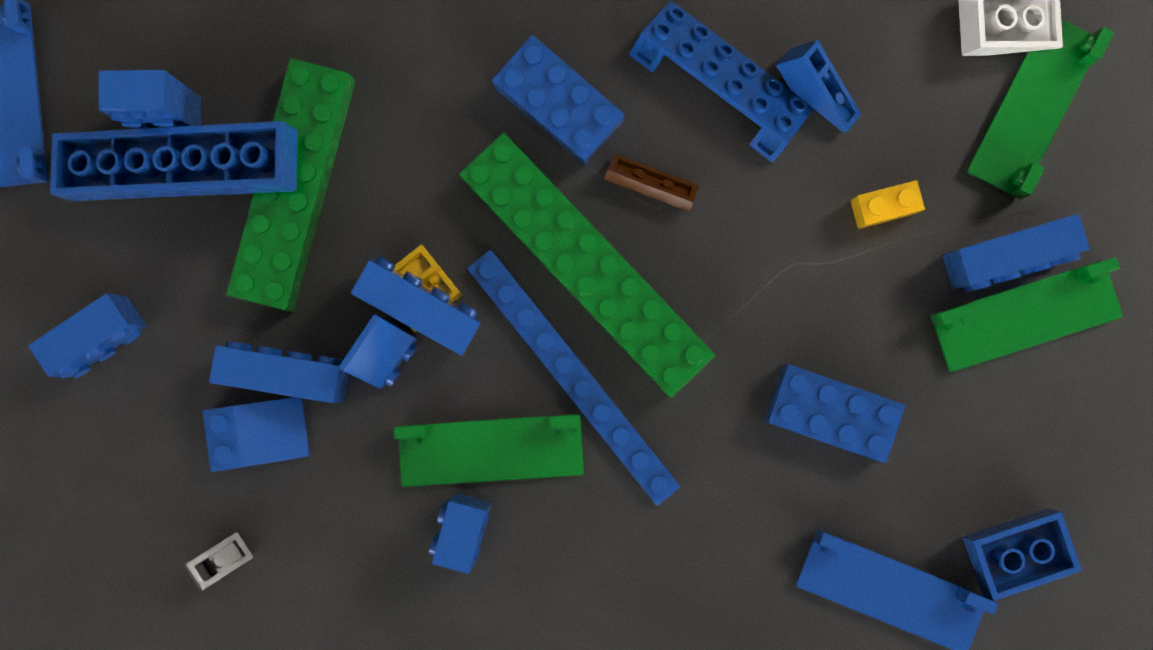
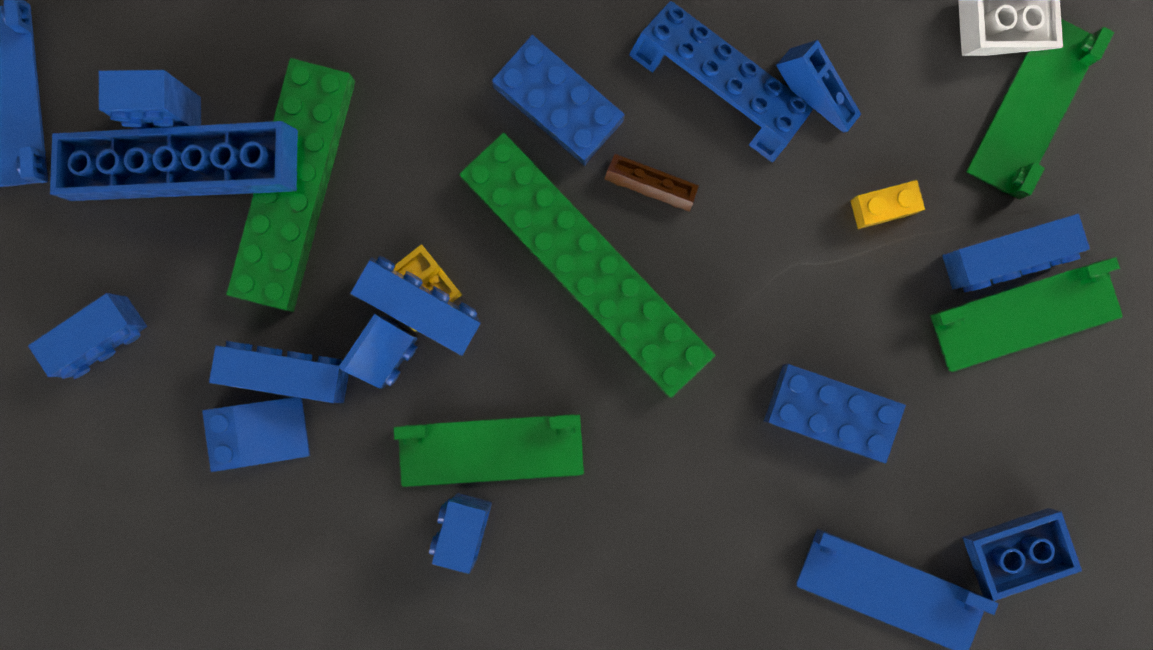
slope [184,532,254,591] -> none
blue plate [467,250,681,506] -> none

